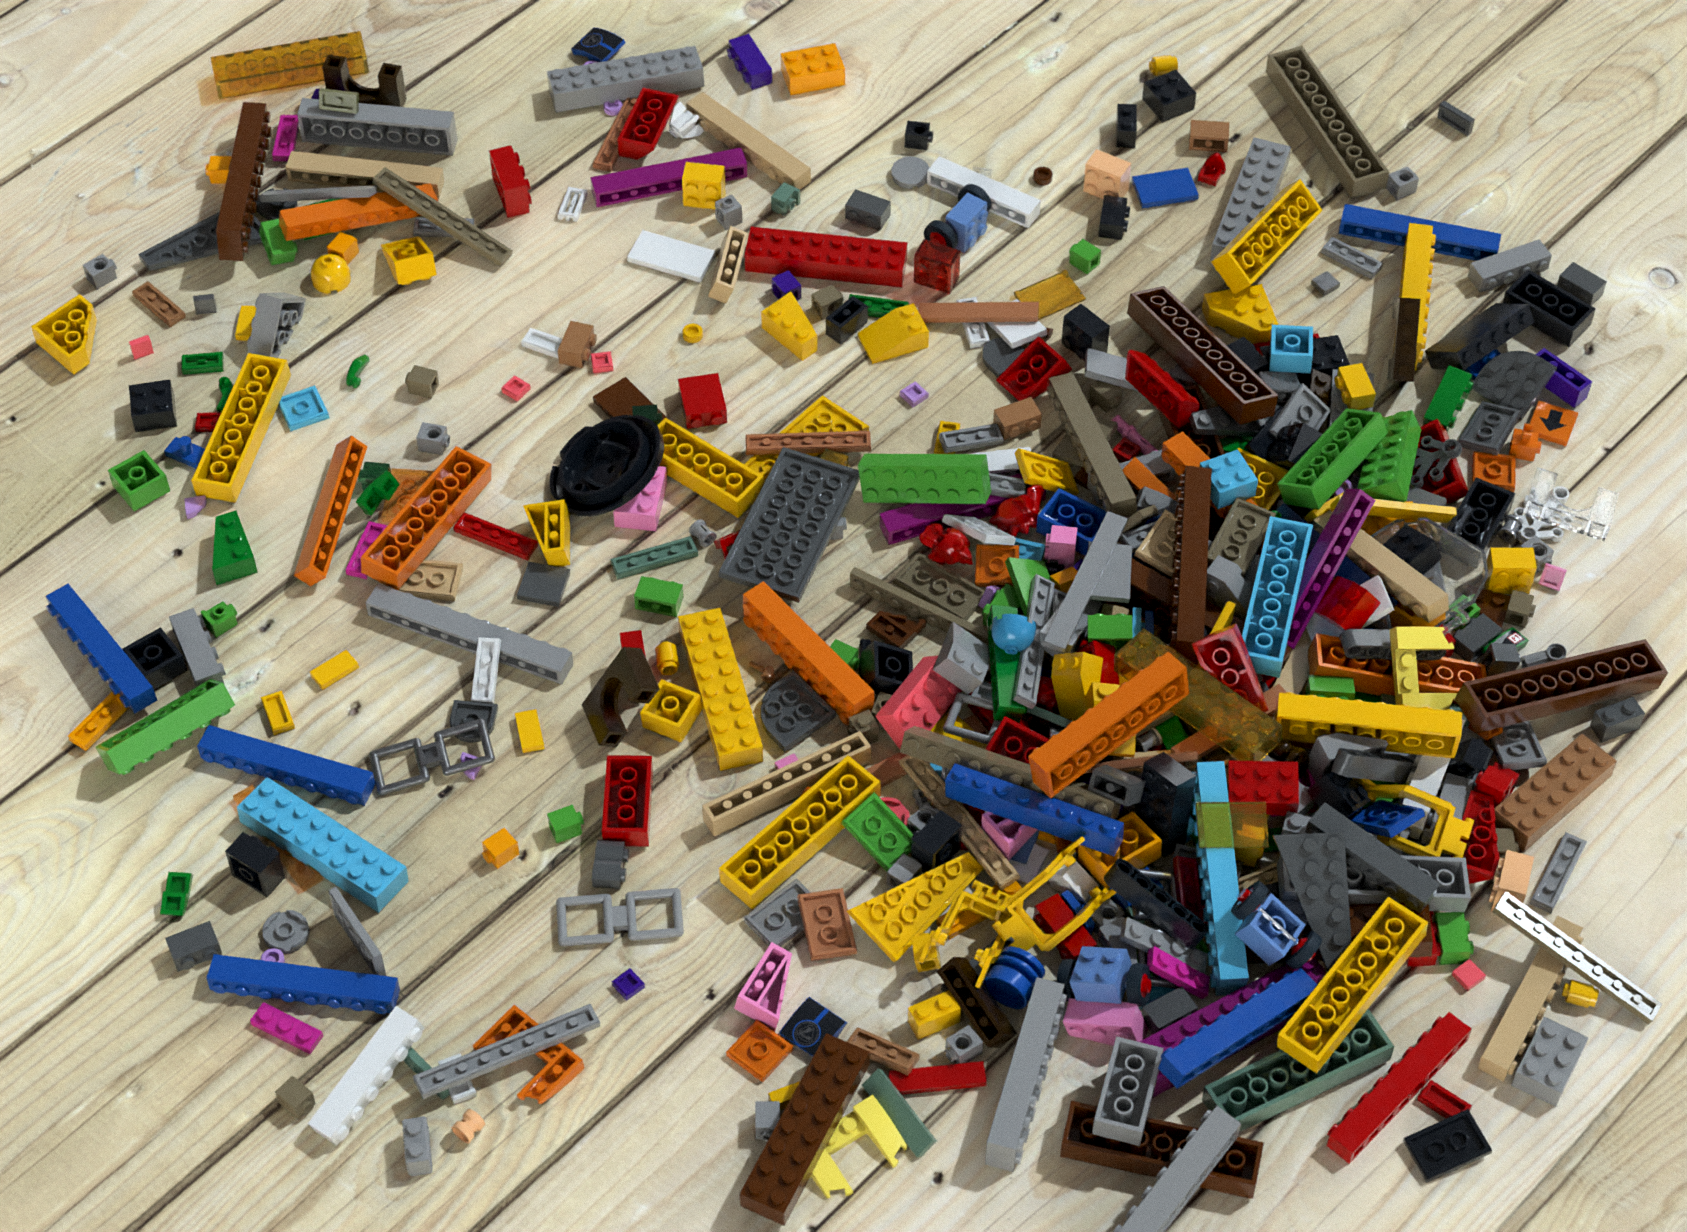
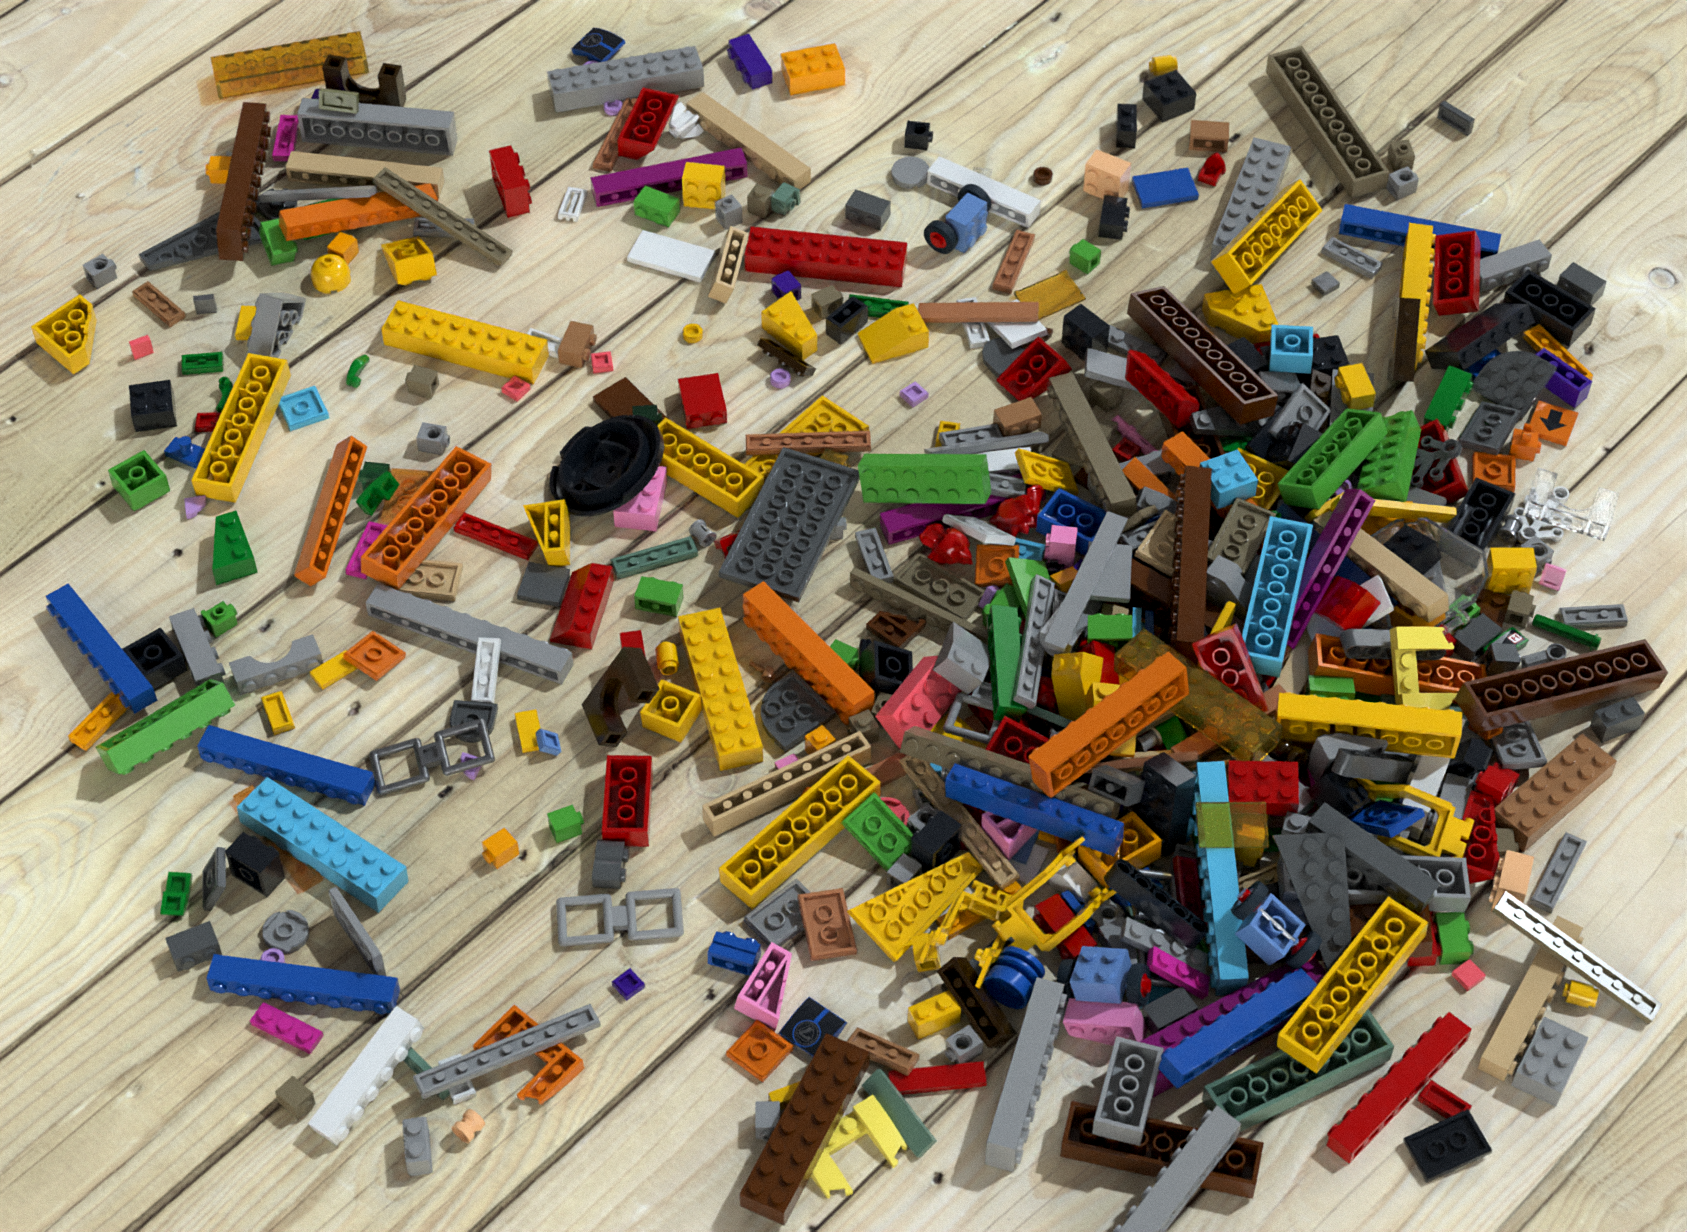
clear red brick [914,239,961,294] -> none
dark azure cylinder [991,614,1036,654] -> none
none -> dark grey tile [202,847,226,911]
none -> light grey arch [229,634,323,695]
none -> orange tile [343,631,406,681]
none -> yellow brick [381,300,549,385]
none -> medium blue tile [535,729,561,756]
none -> red slope [550,563,614,649]
none -> bright green brick [634,186,680,227]
none -> blue brick [707,931,761,976]
none -> dark tan brick [747,183,774,219]
none -> dark brown plate [757,338,816,377]
none -> lavender tile [770,368,791,389]
none -> light orange brick [805,725,836,755]
none -> light grey plate [855,528,894,583]
none -> light grey tile [924,432,1049,454]
none -> nougat tile [992,230,1035,294]
none -> light grey plate [1108,324,1167,367]
none -> dark tan brick [1388,140,1415,172]
none -> red brick [1433,230,1481,316]
none -> light orange plate [1523,324,1593,381]
none -> green axle [1532,614,1602,650]
none -> light grey tile [1558,604,1628,629]

